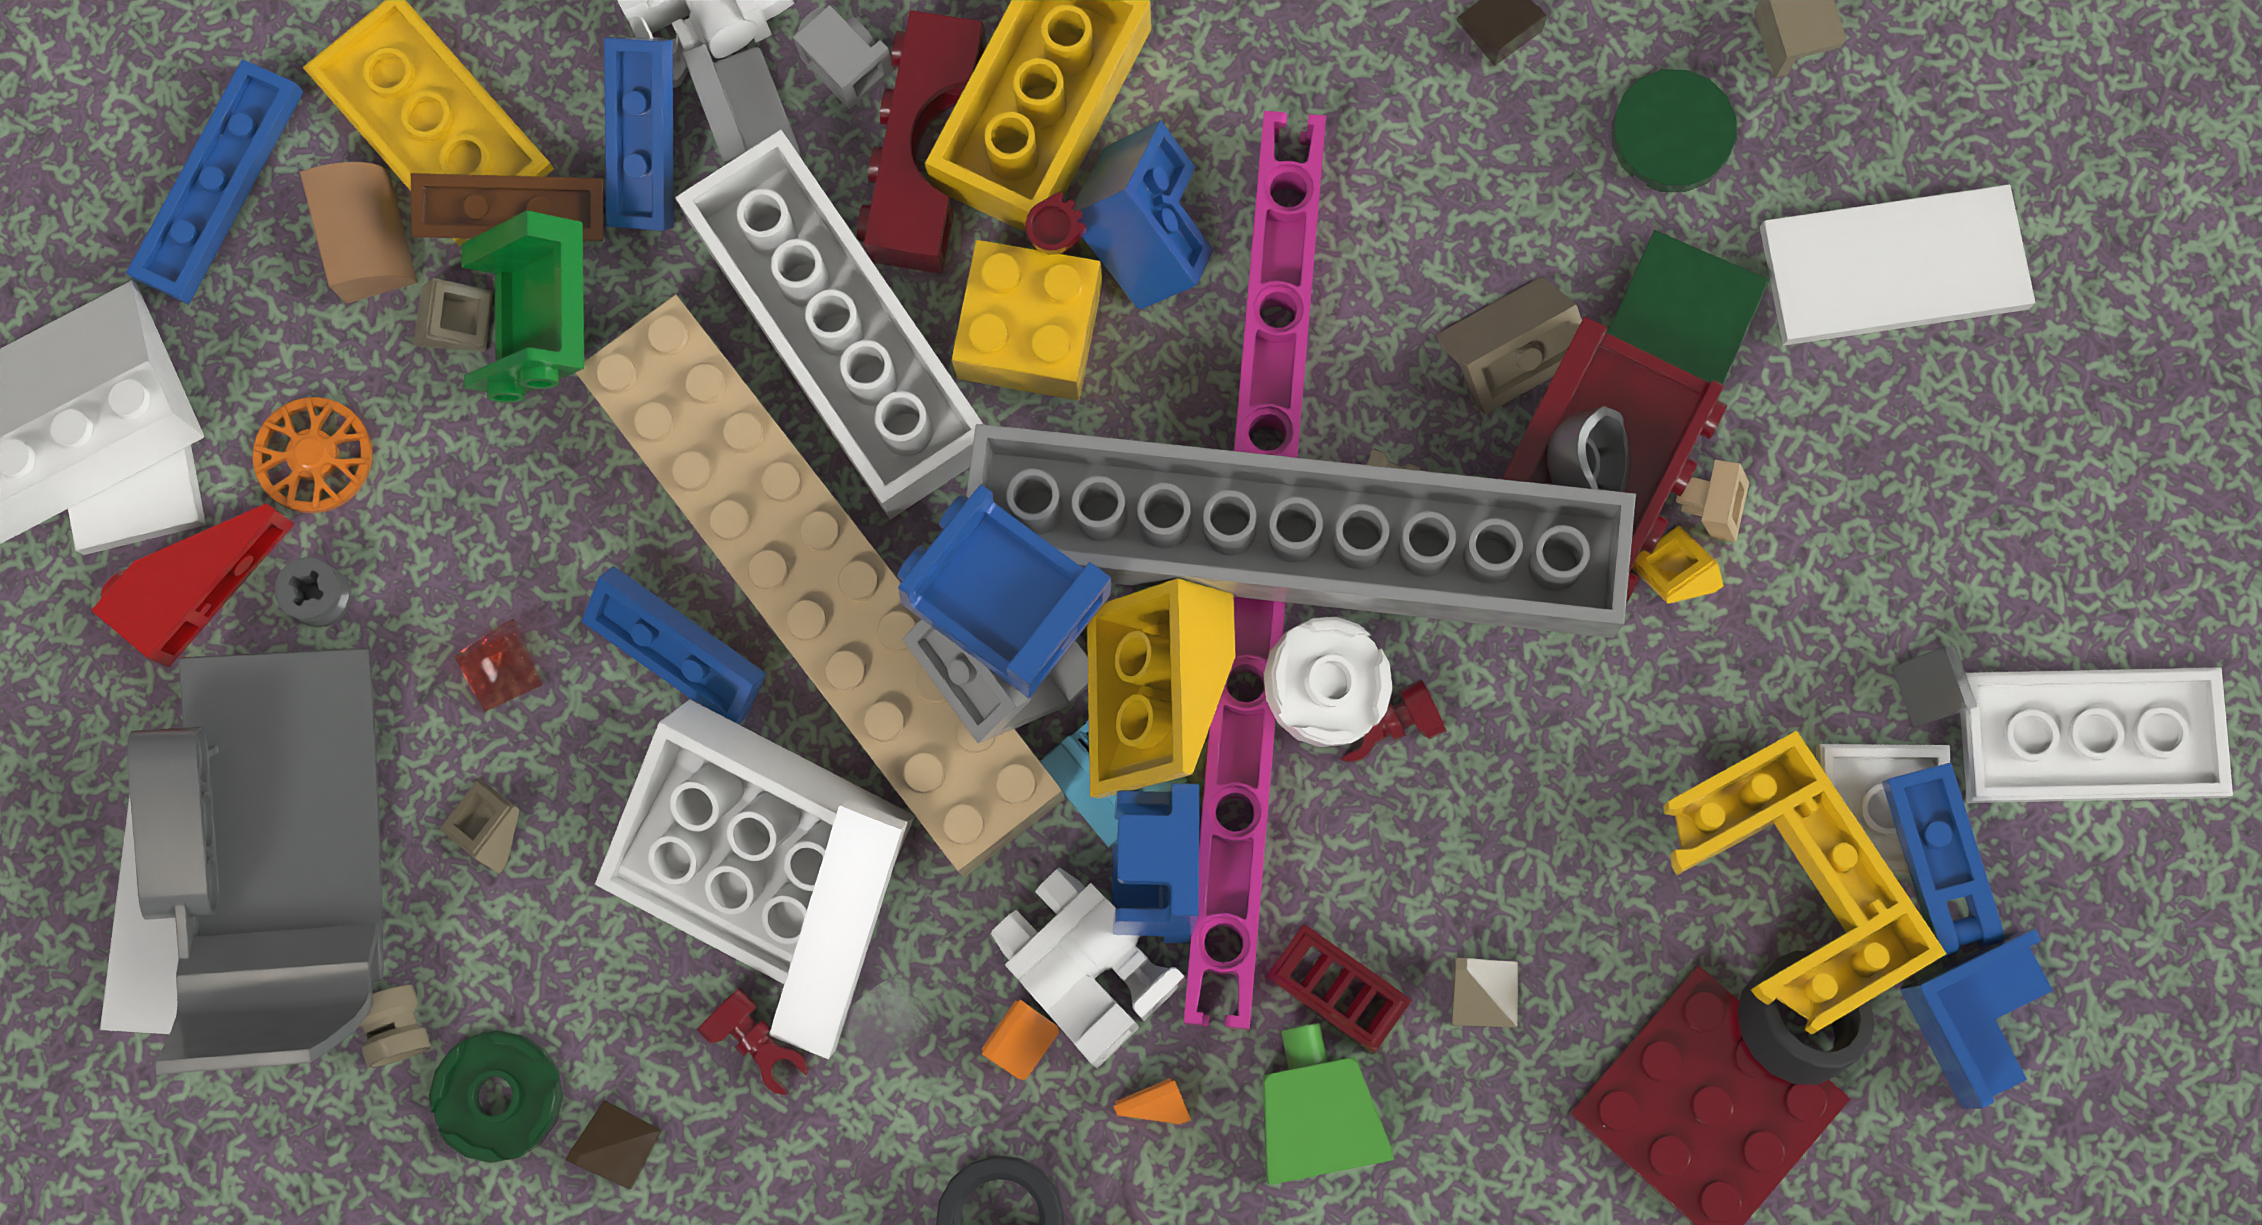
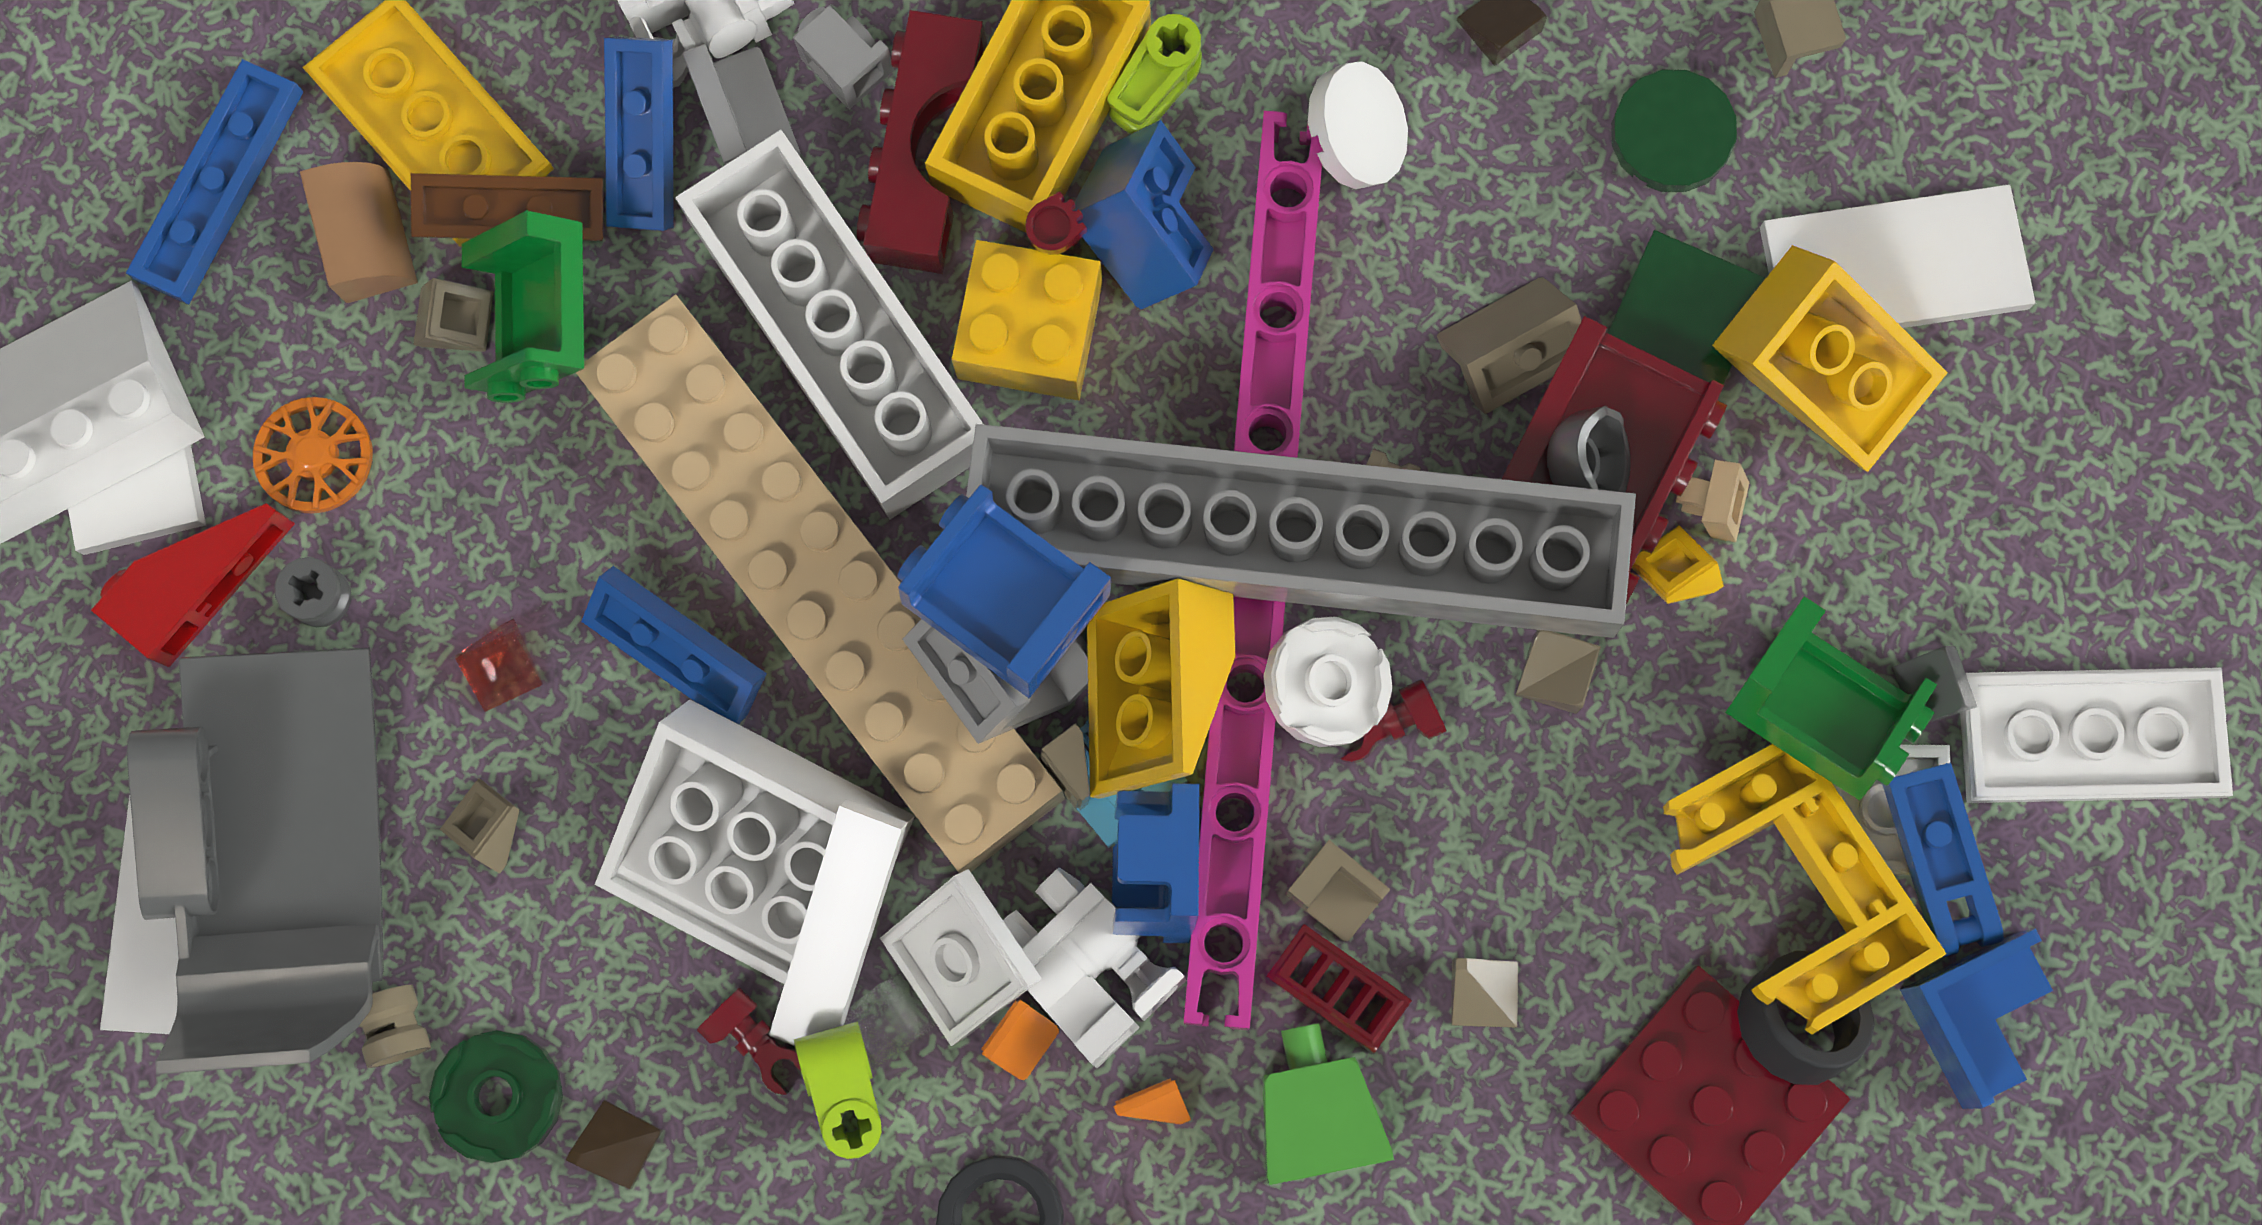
none -> lime piece [793,1021,882,1159]
none -> white tile [880,869,1042,1046]
none -> dark tan slope [1040,723,1090,810]
none -> lime piece [1107,14,1202,134]
none -> dark tan panel [1286,840,1390,942]
none -> white tile [1308,62,1408,189]
none -> dark tan slope [1515,630,1601,714]
none -> yellow slope [1712,245,1948,472]
none -> green panel [1725,596,1937,801]

